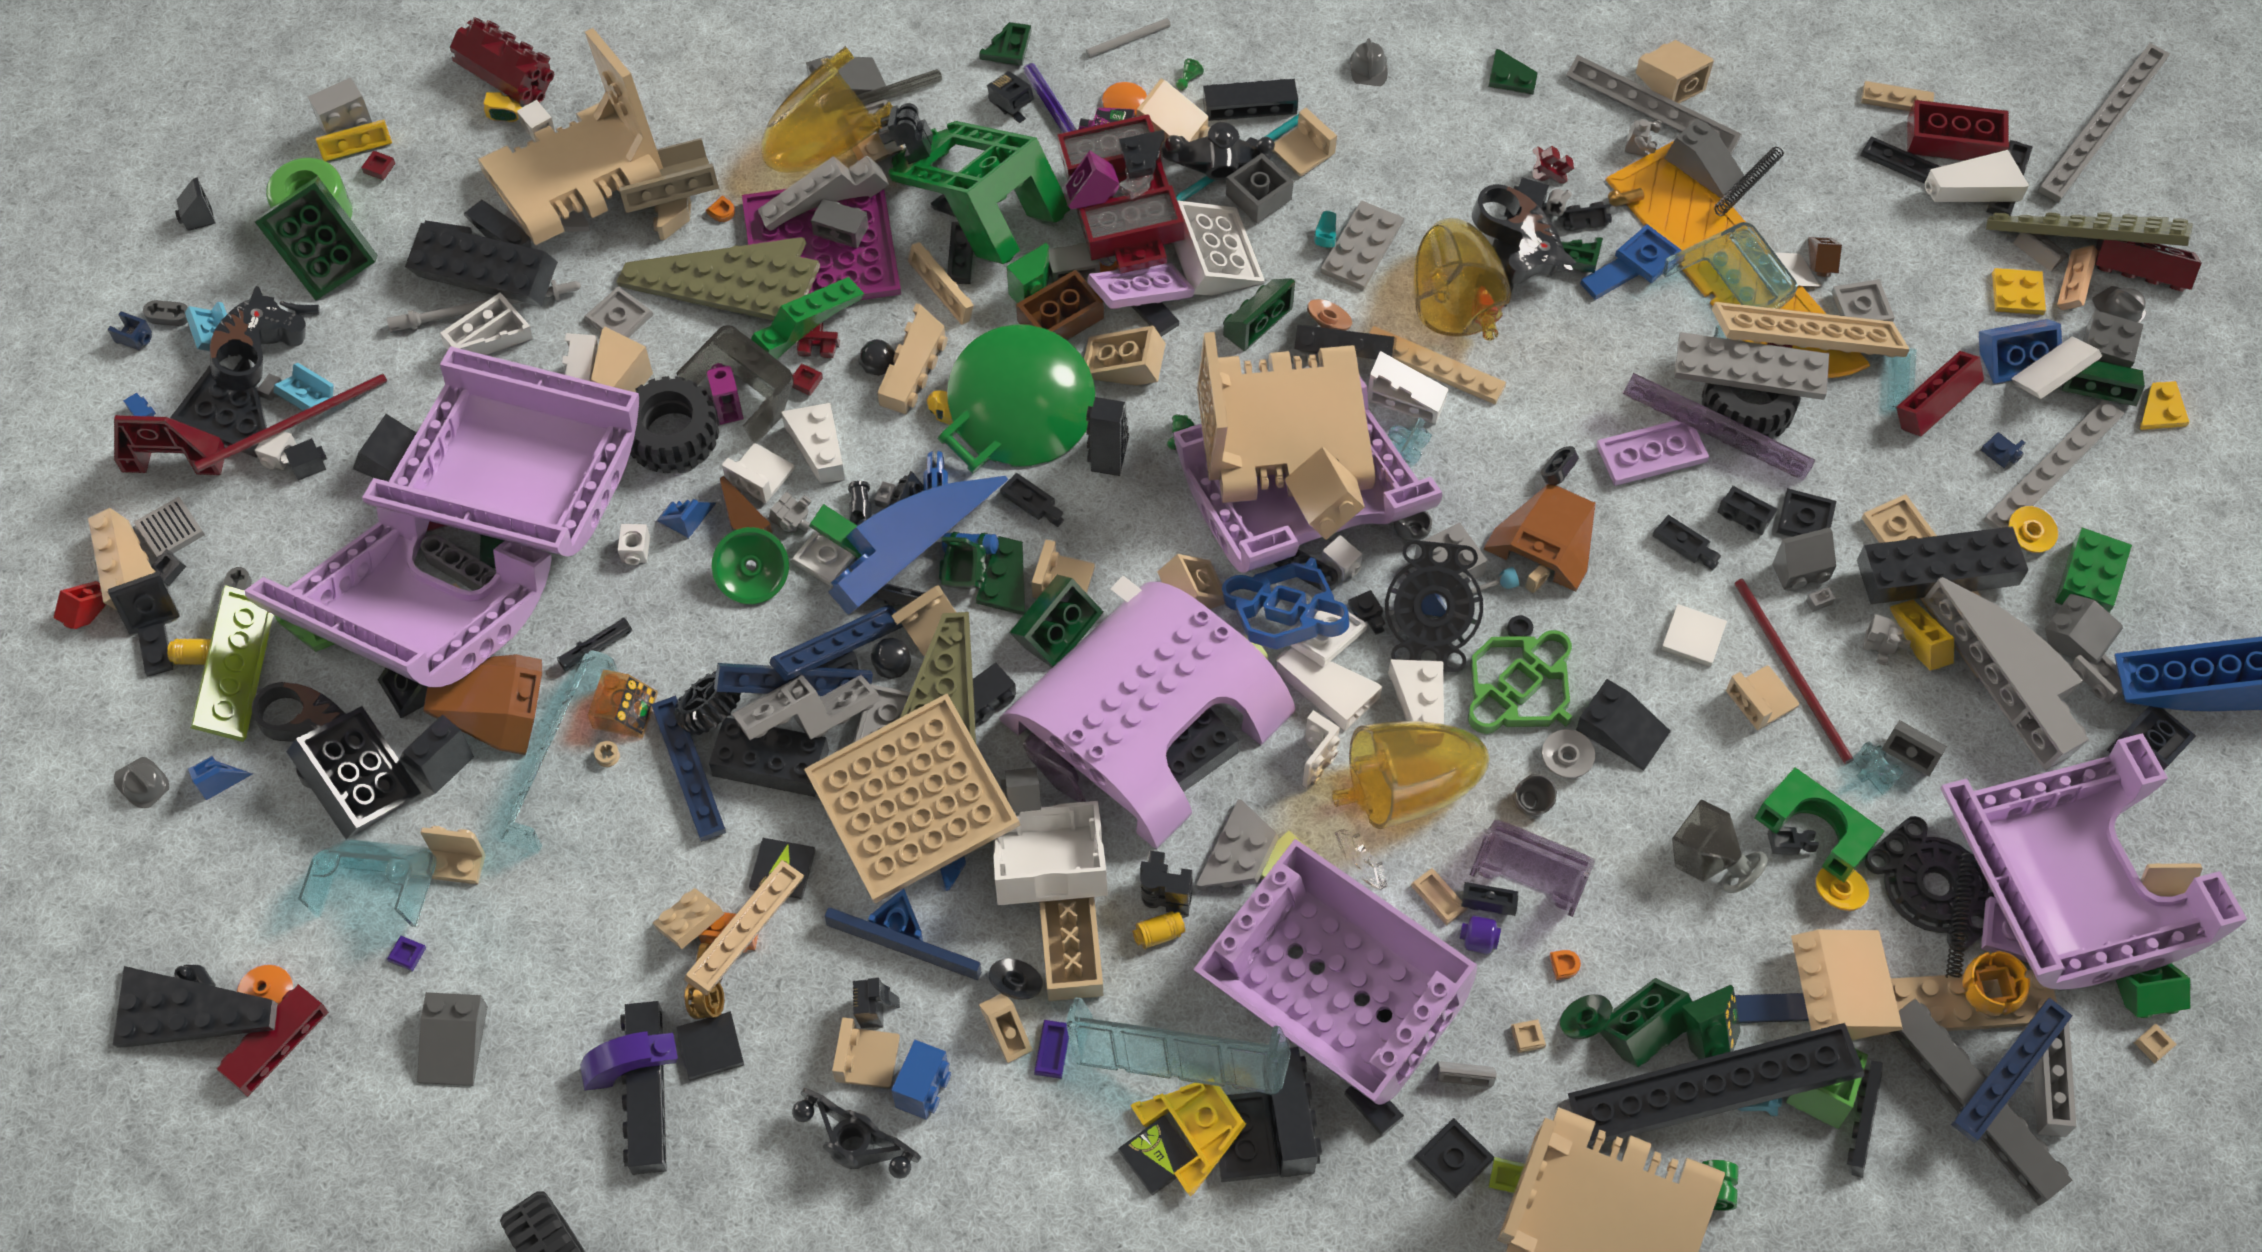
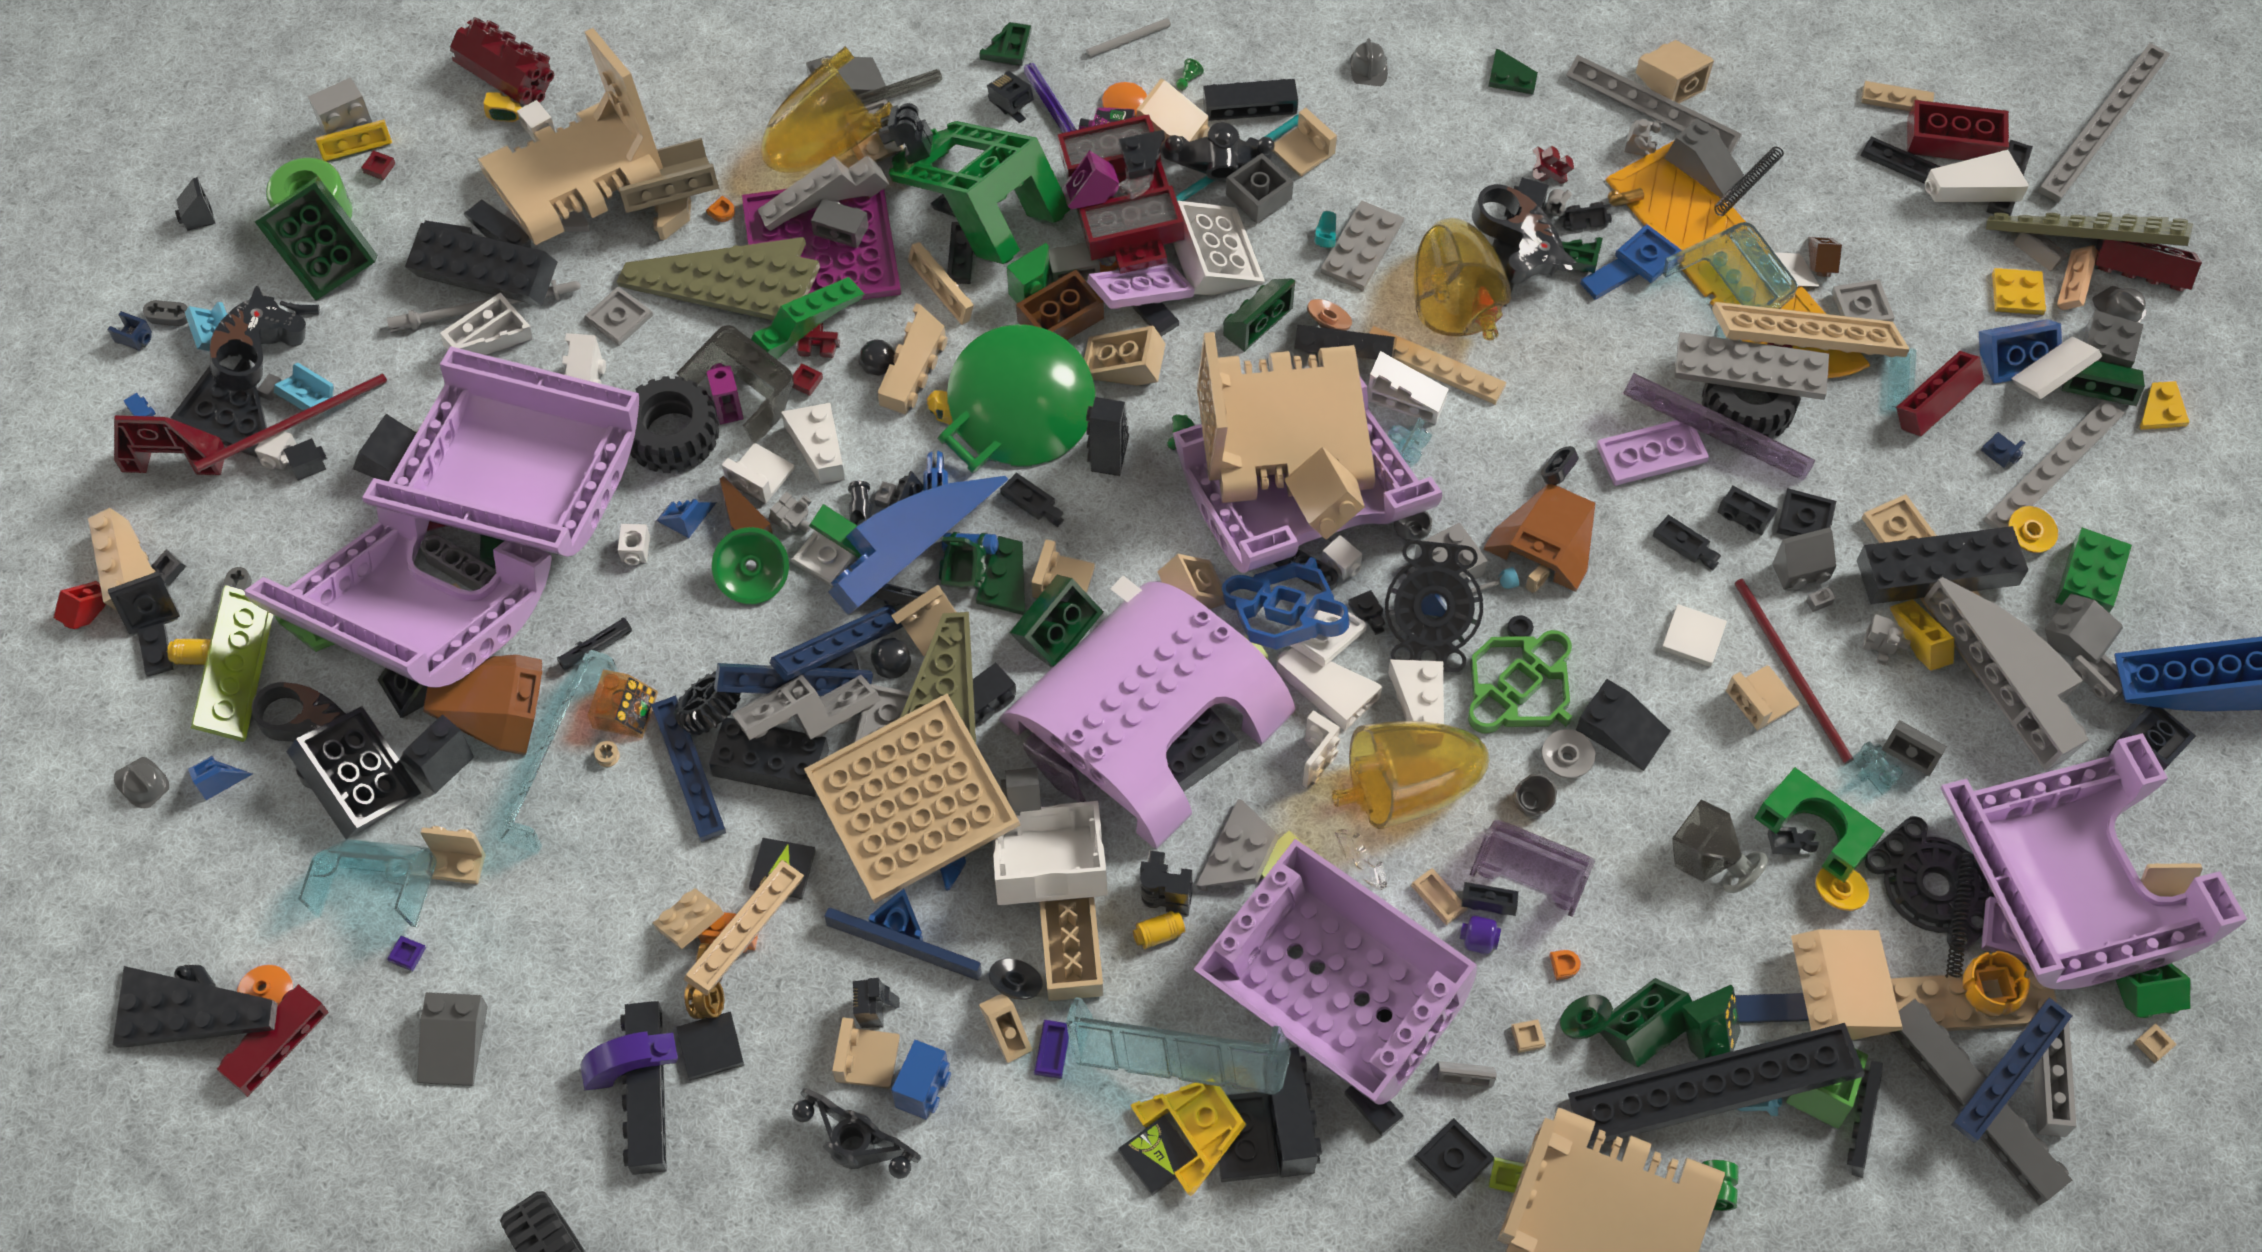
light grey tile [134,497,205,558] -> none
tan slope [591,327,653,393] -> none

